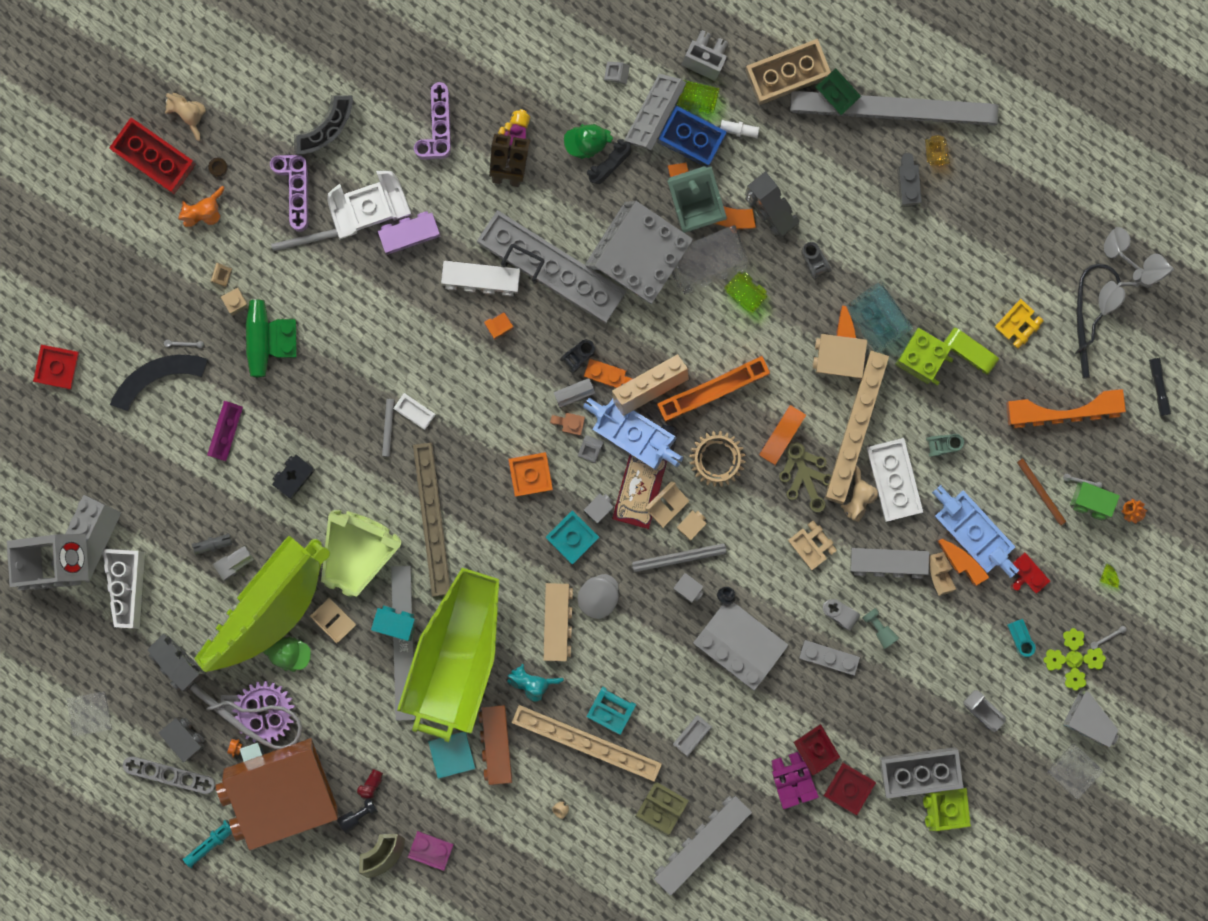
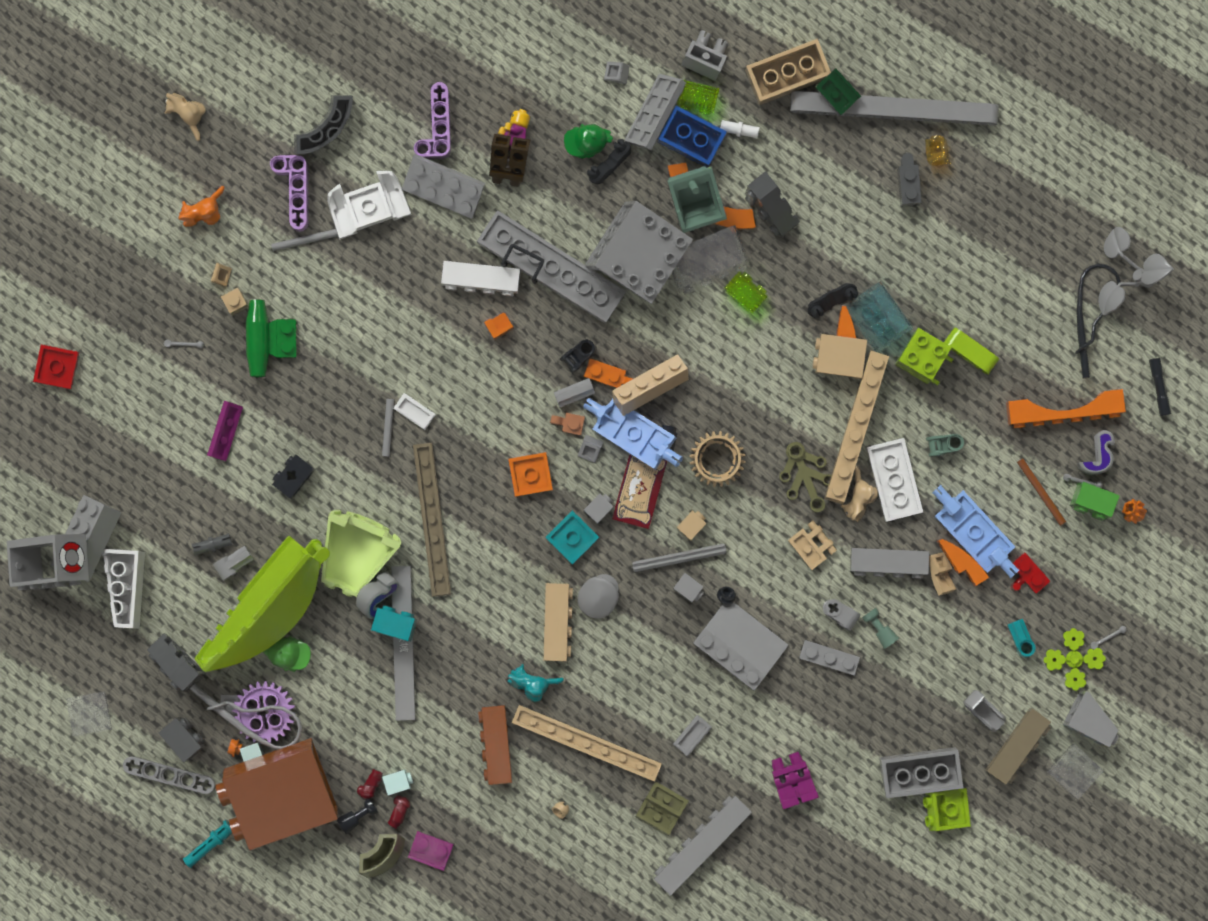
red brick [109,117,196,195] -> none
black tile [110,355,209,412] -> none
dark brown tile [208,158,228,177] -> none
tan piece [310,598,356,644] -> none
lavender brick [378,211,441,255] -> none
lime windscreen [397,568,499,743] -> none
teal tile [428,732,475,779] -> none
teal plate [586,686,636,735] -> none
tan piece [645,482,689,528] -> none
orange arch [657,356,770,423] -> none
orange slope [759,405,806,465] -> none
dark red plate [793,724,840,775] -> none
dark grey piece [801,242,832,280] -> none
dark red plate [823,762,876,815] -> none
yellow plate [994,299,1044,349] -> none
clear neon green tile [1099,563,1119,588] -> none
none -> light grey animal [356,572,399,619]
none -> light aqua brick [382,769,413,795]
none -> dark red arm [387,795,410,829]
none -> light grey plate [402,154,485,219]
none -> black piece [807,283,858,319]
none -> dark tan brick [985,708,1051,785]
none -> light grey animal [1077,430,1115,475]

